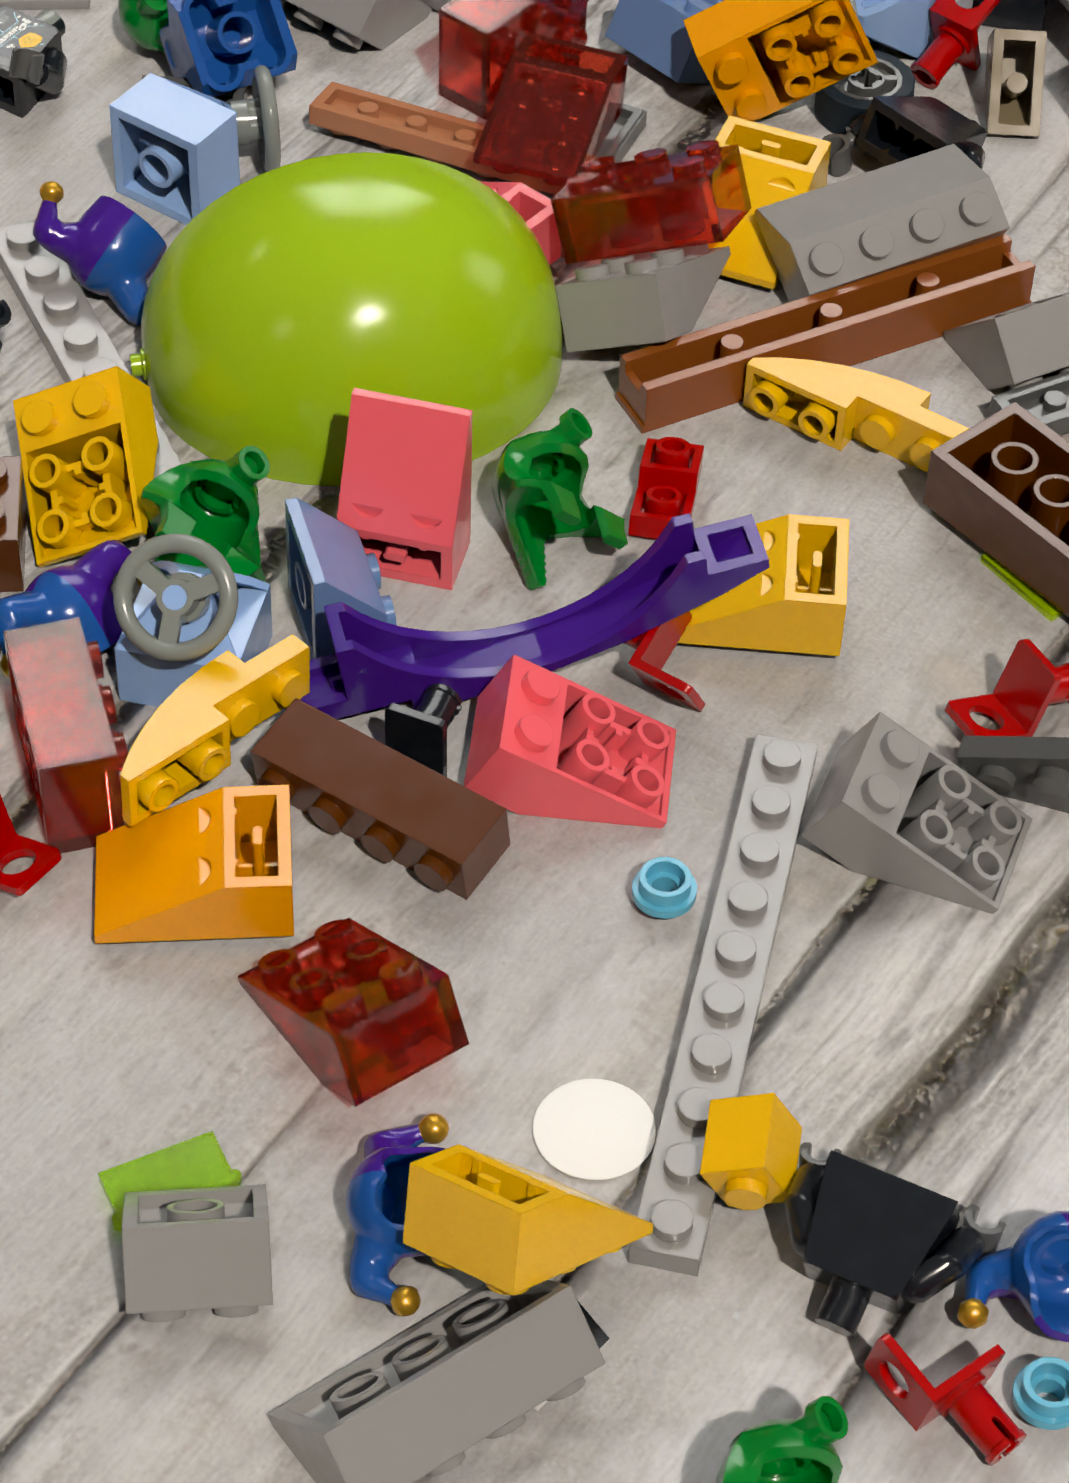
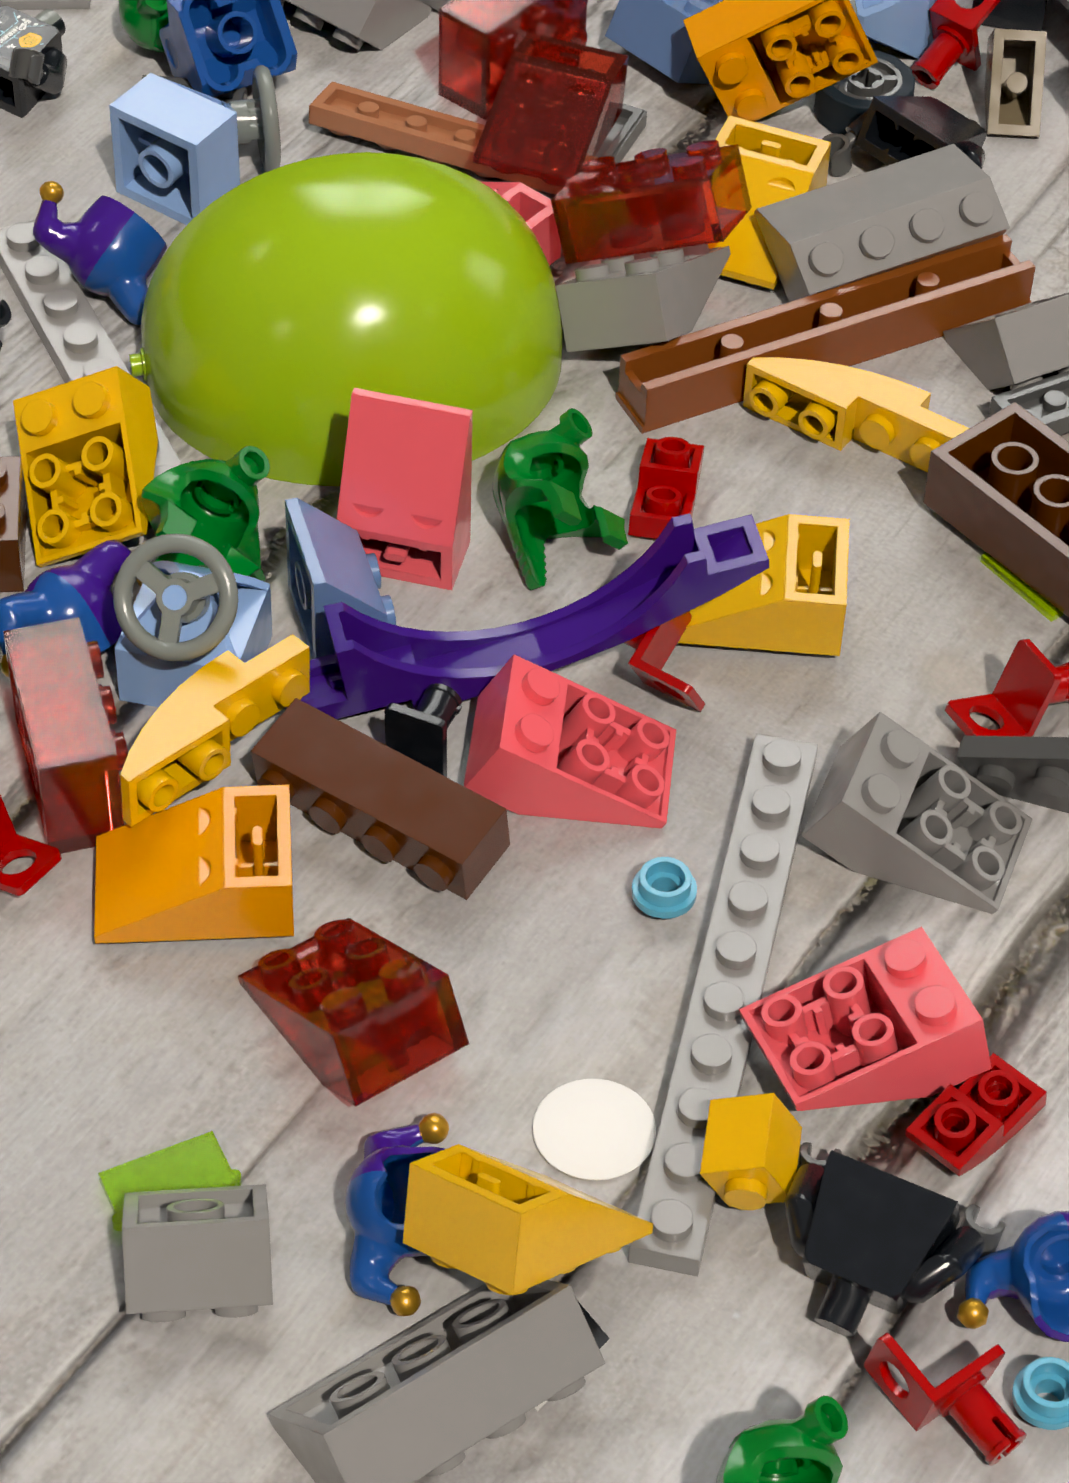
none -> coral slope [739,926,992,1111]
none -> red slope [905,1053,1047,1177]

